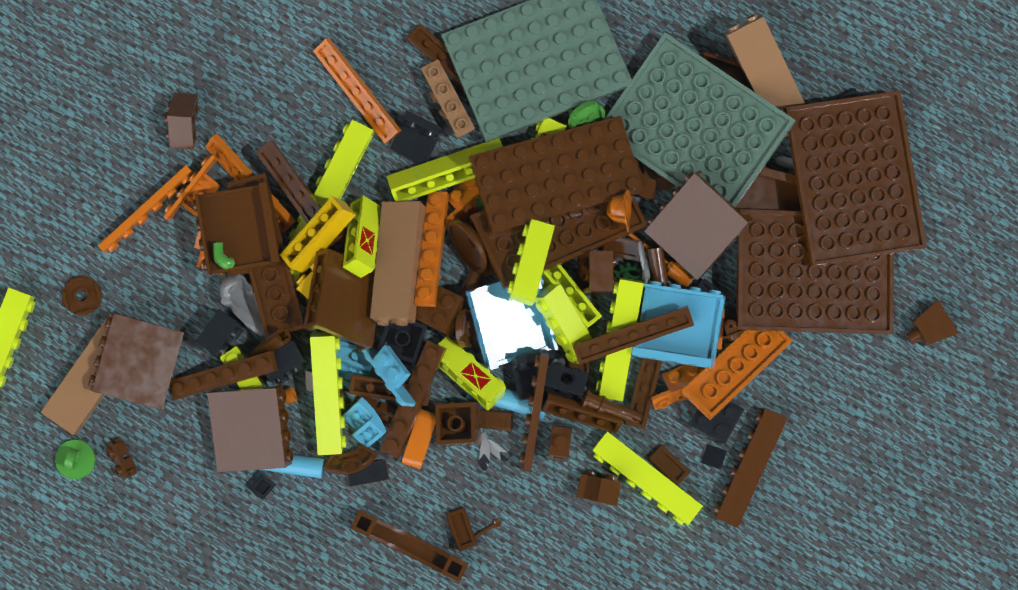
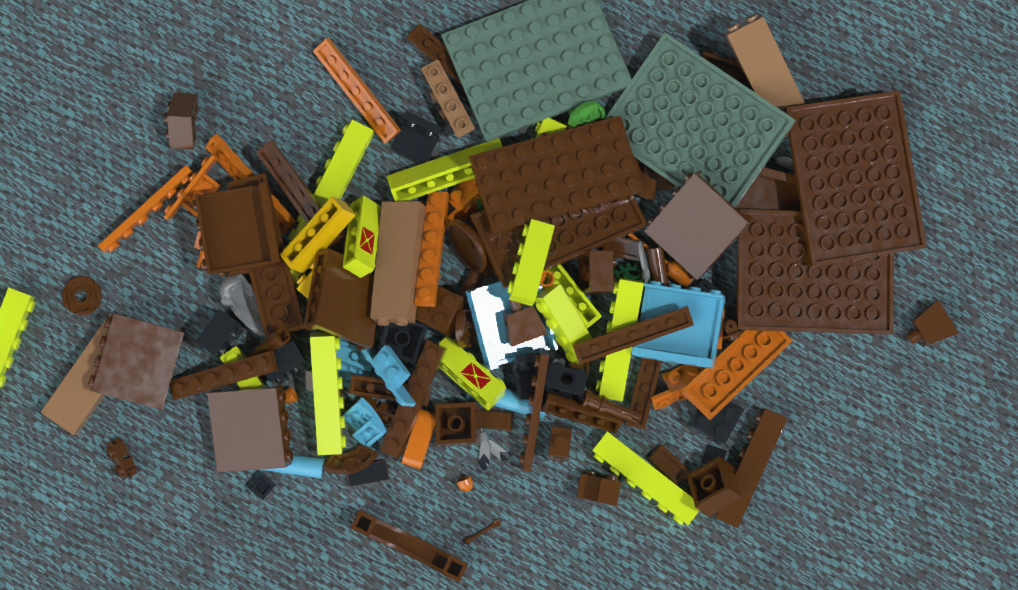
bright green tile [55,439,96,480] -> none
bright green arm [213,242,235,269] -> none
reddish brown tile [446,507,478,552] -> none
orange piece [607,190,632,232] -> none
none -> orange hinge [456,475,473,492]
none -> reddish brown torso [503,300,547,347]
none -> orange hinge [540,271,555,287]
none -> reddish brown brick [687,456,742,517]

